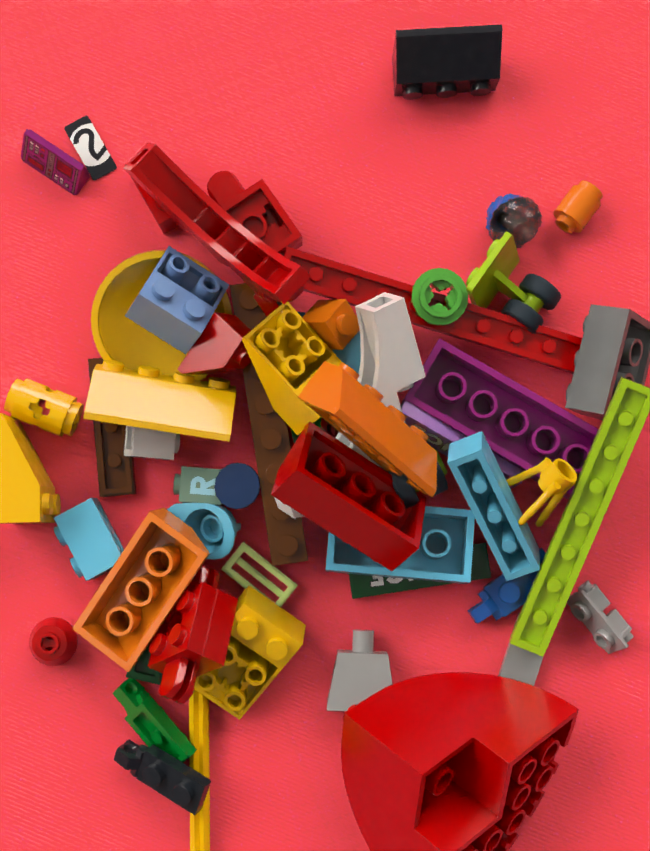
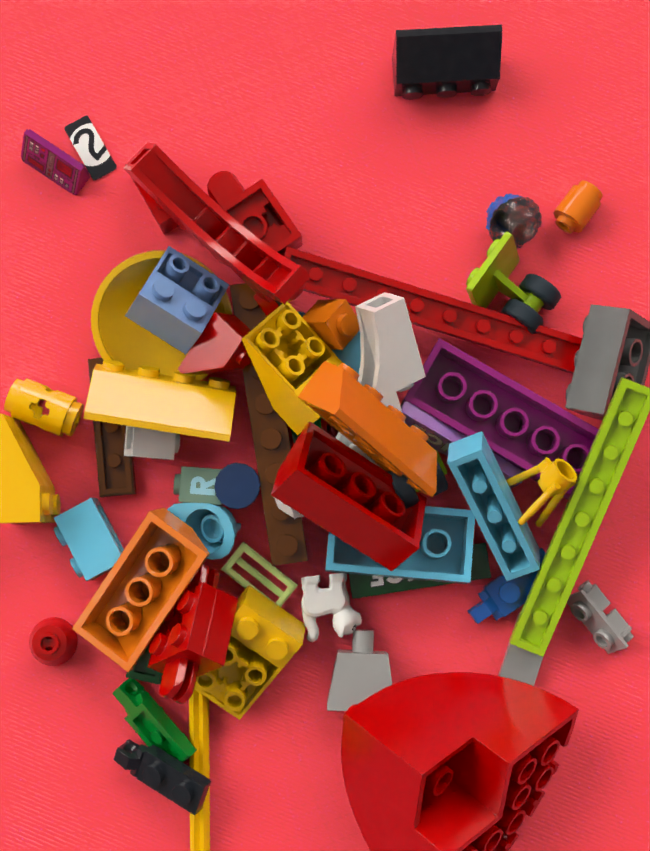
bright green gear [411,268,468,326] -> none
none -> white animal [301,573,362,642]

